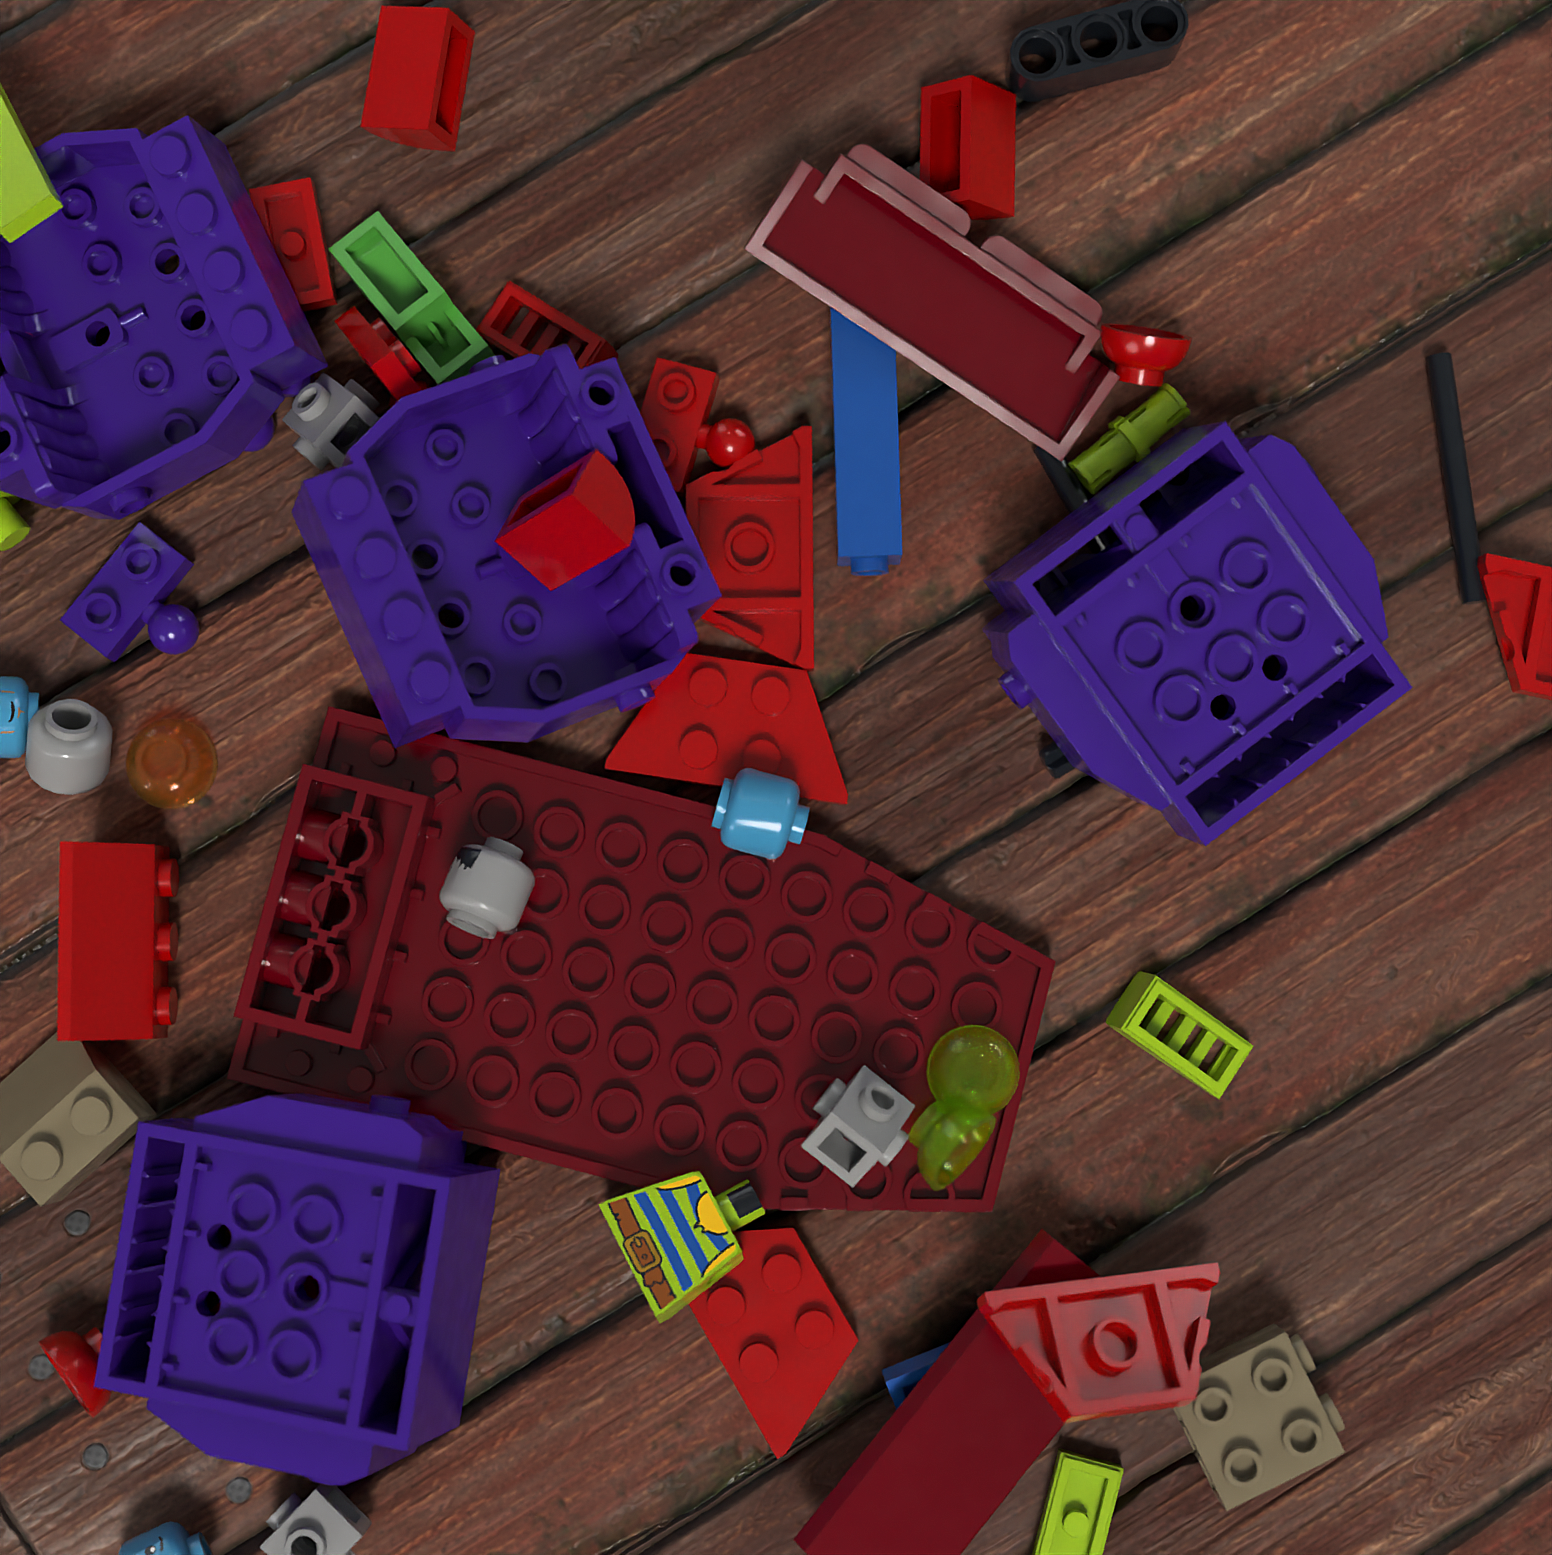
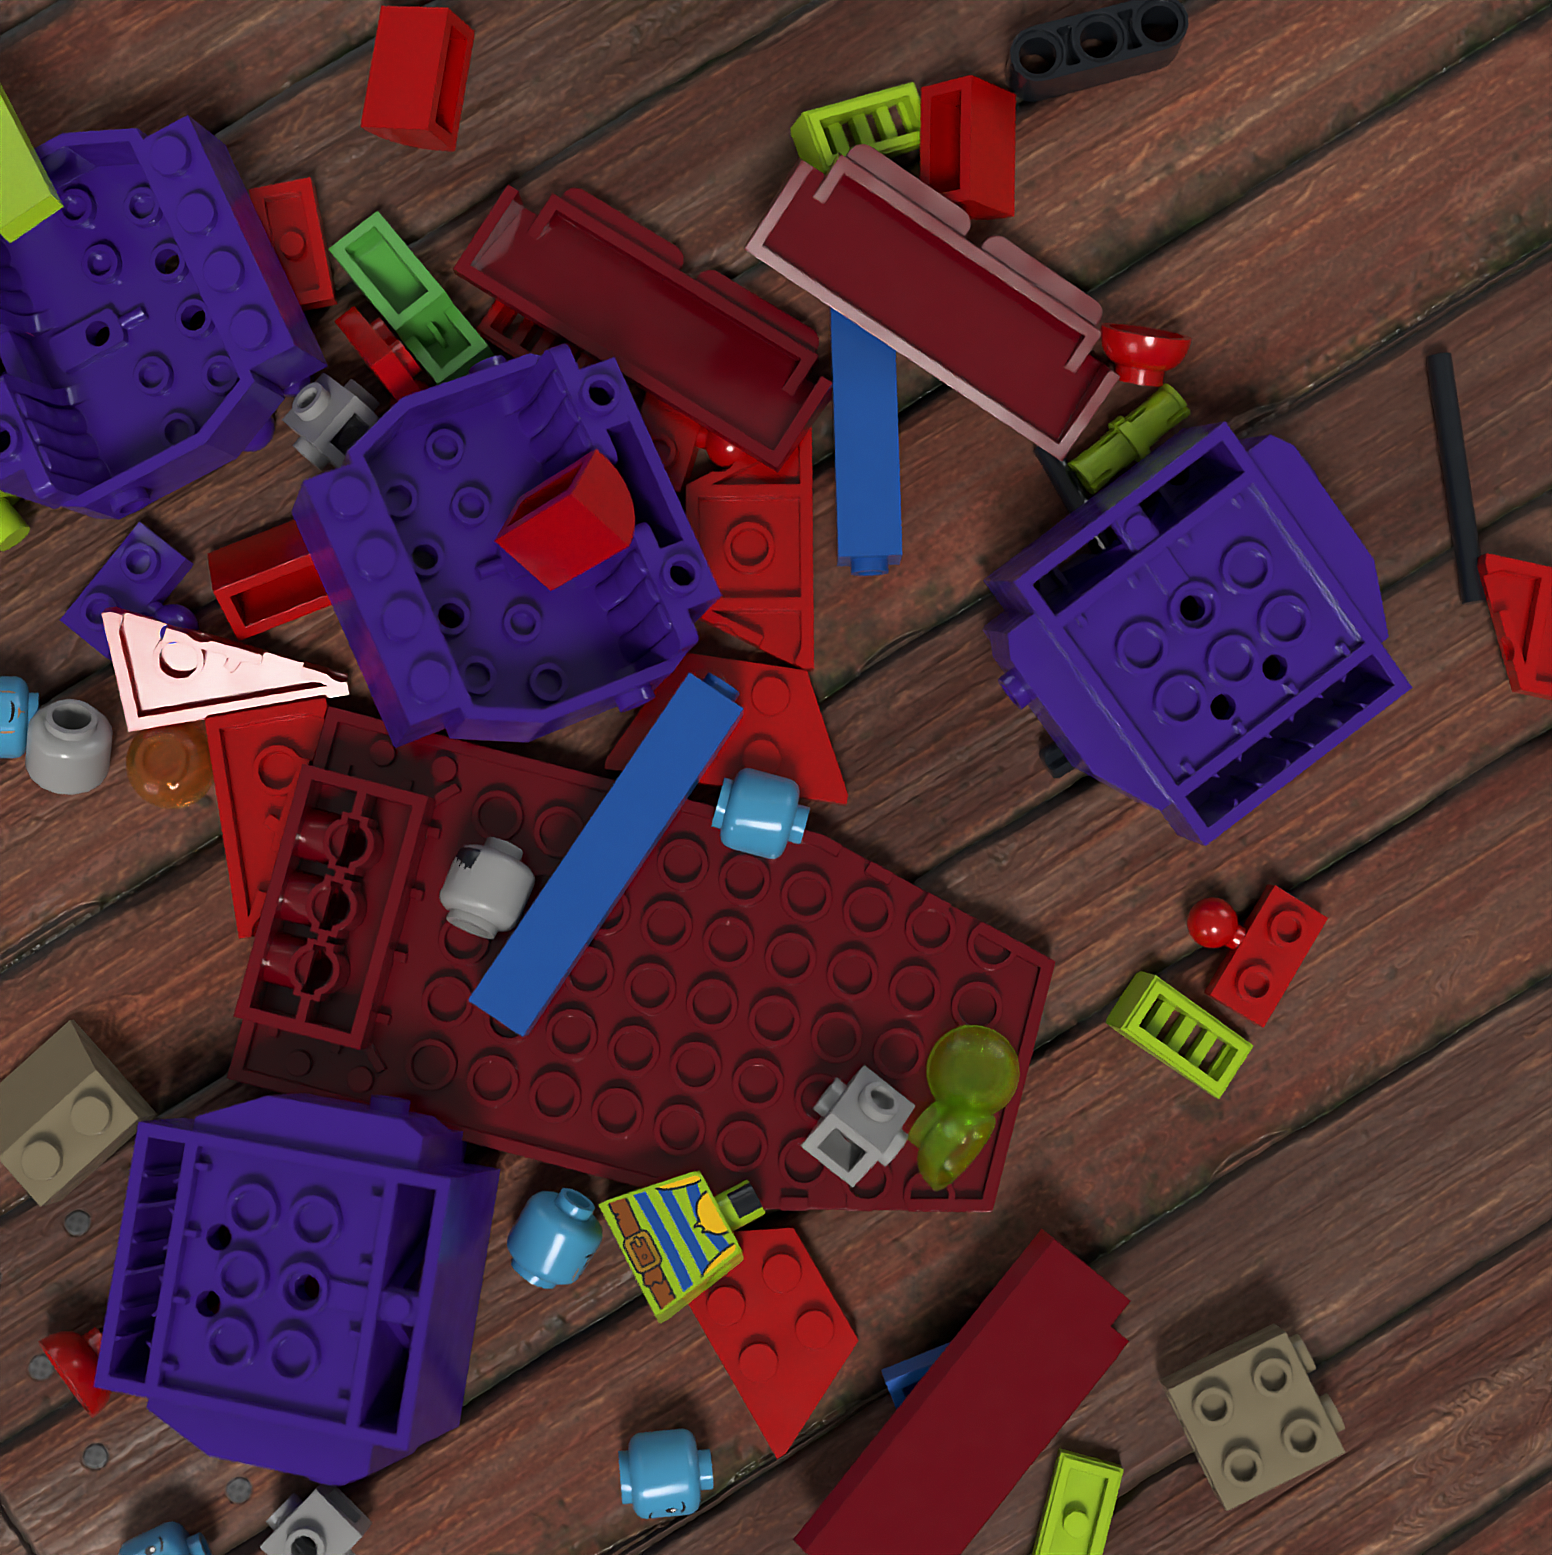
red slope [57,841,179,1041] -> none
red wing [977,1263,1220,1423] -> none
none -> wing [101,607,351,732]
none -> red wing [204,697,331,939]
none -> red brick [207,519,332,641]
none -> dark red slope [453,185,832,472]
none -> blue brick [468,672,744,1037]
none -> dark azure head [507,1188,603,1289]
none -> dark azure head [618,1429,713,1519]
none -> lime slope [791,82,921,174]
none -> red plate [1187,884,1328,1028]

